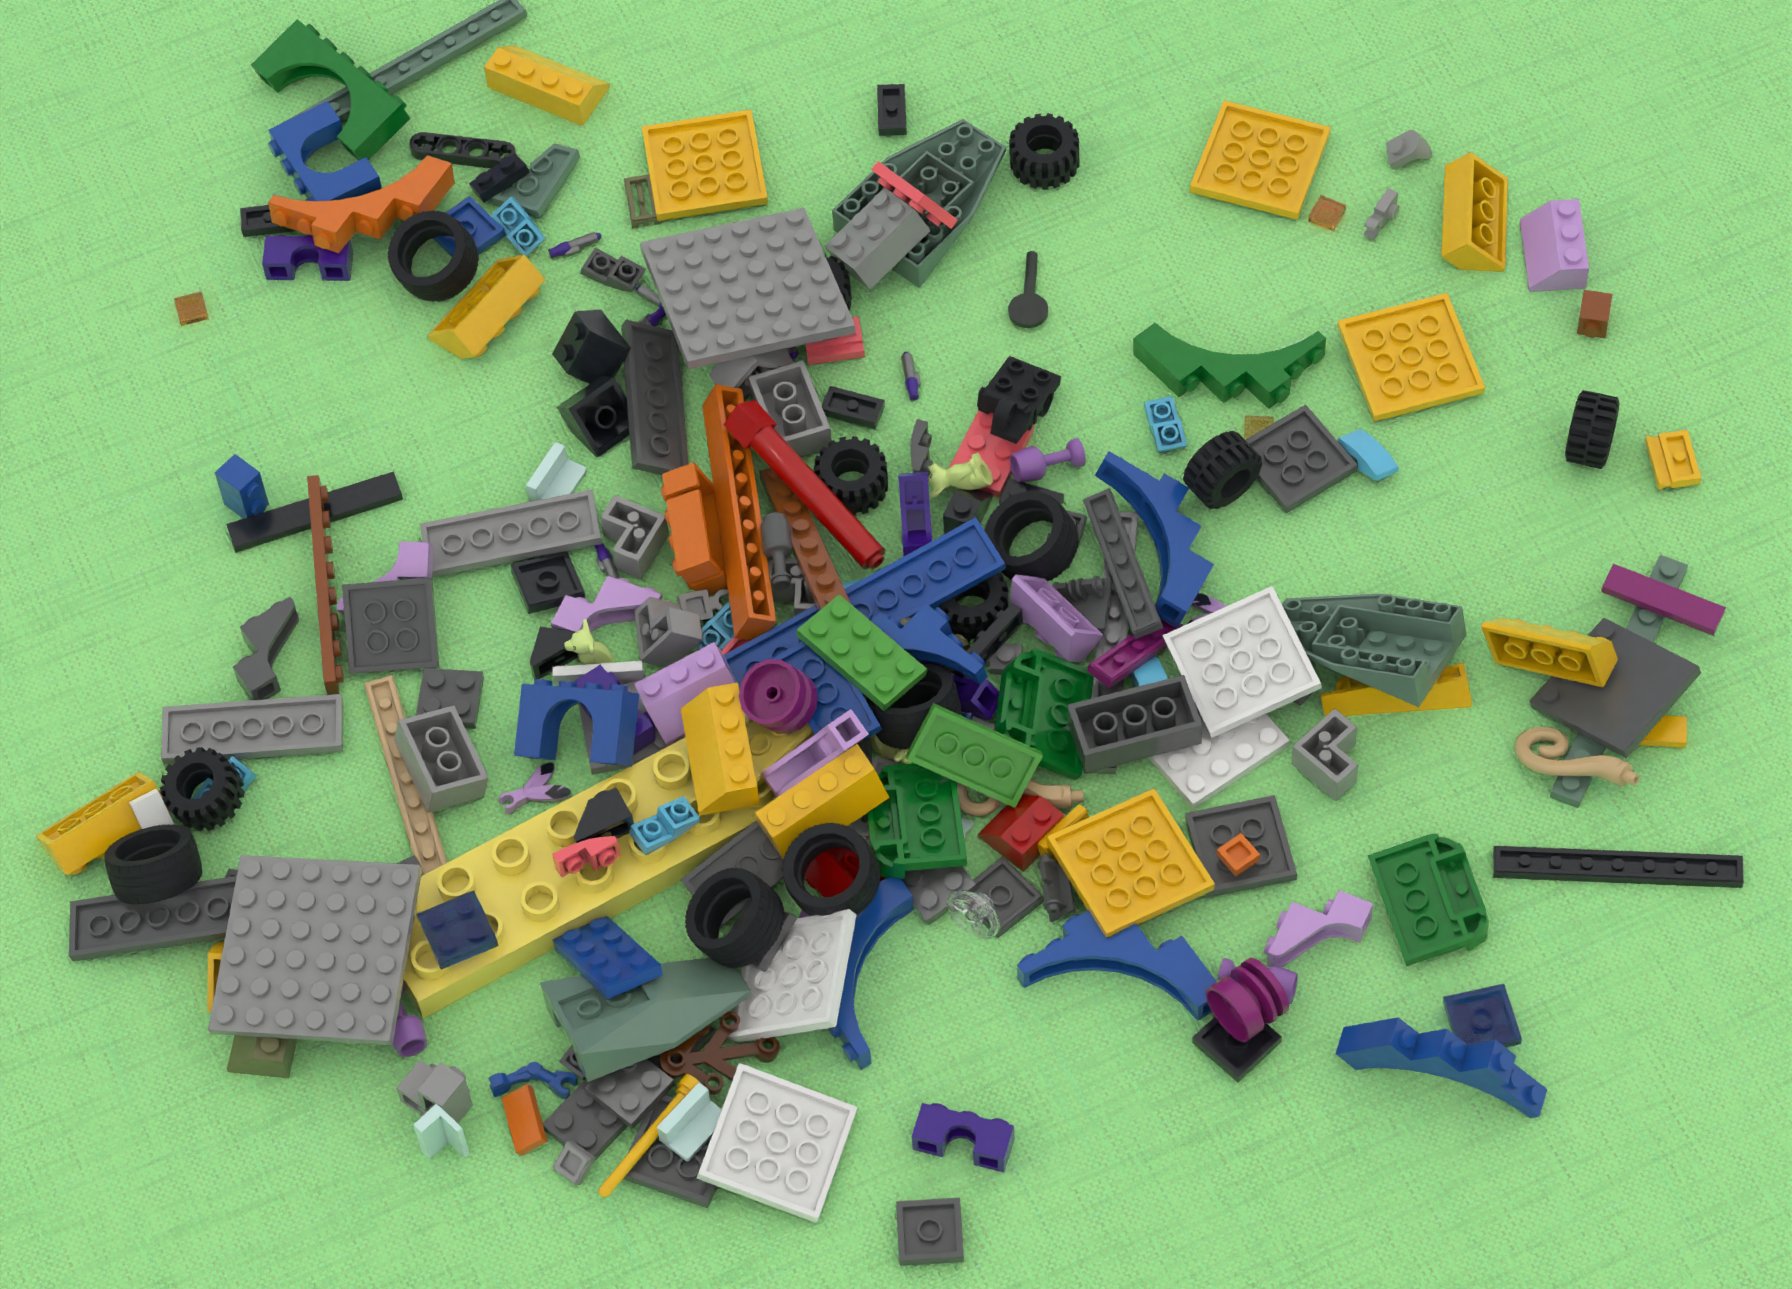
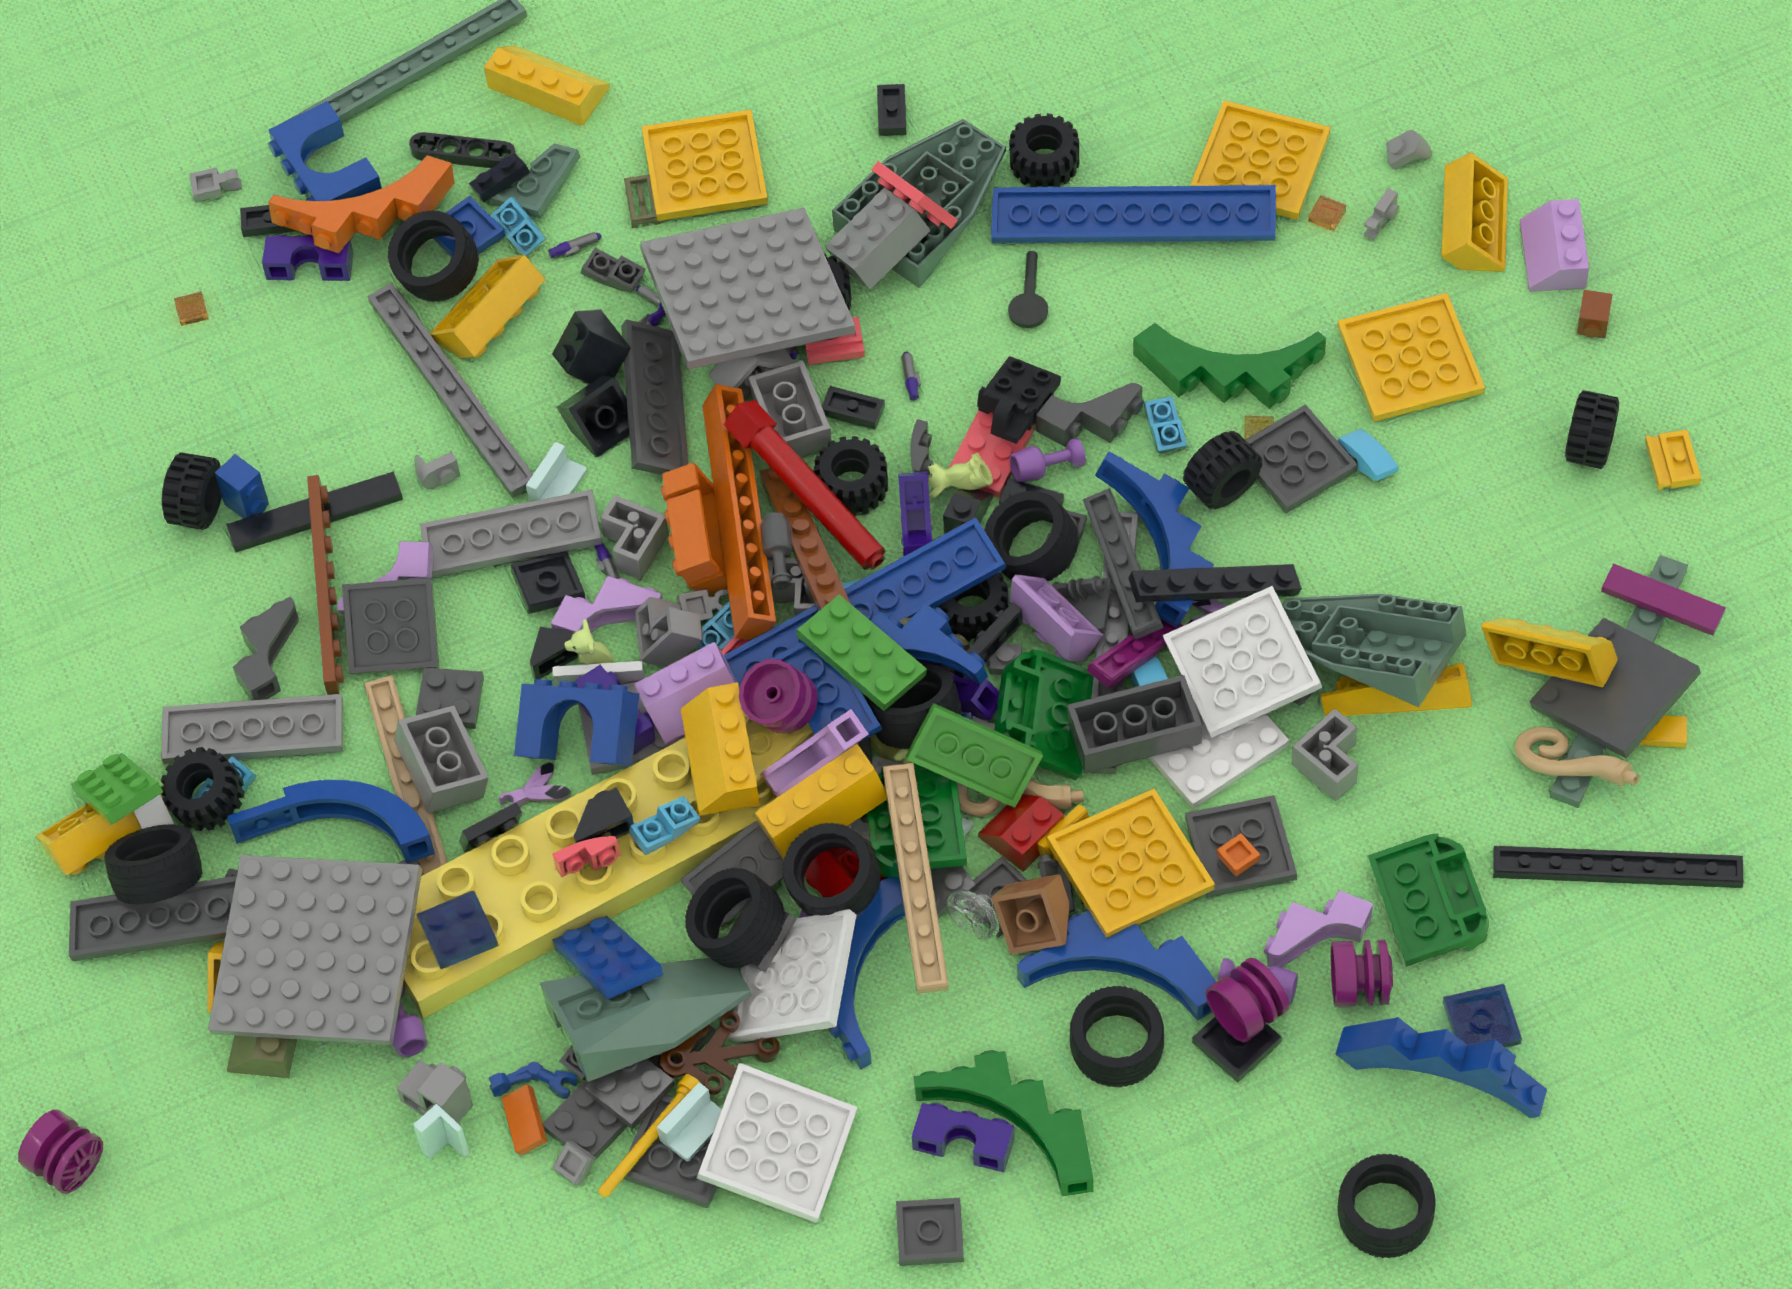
green arch [251,19,411,161] -> none
none -> magenta wheel [18,1109,103,1194]
none -> bright green plate [70,753,163,825]
none -> black tyre [162,452,222,530]
none -> light grey plate [189,167,242,202]
none -> blue arch [227,780,435,863]
none -> flat silver plate [368,283,533,498]
none -> light grey plate [414,452,460,489]
none -> black plate [459,802,522,852]
none -> tan tile [883,763,949,994]
none -> green arch [913,1050,1094,1196]
none -> blue plate [991,185,1276,243]
none -> medium nougat slope [991,874,1070,954]
none -> dark grey arch [1036,383,1144,447]
none -> black tyre [1070,986,1164,1087]
none -> black plate [1128,564,1302,603]
none -> magenta wheel [1330,939,1393,1007]
none -> black tyre [1337,1154,1436,1258]

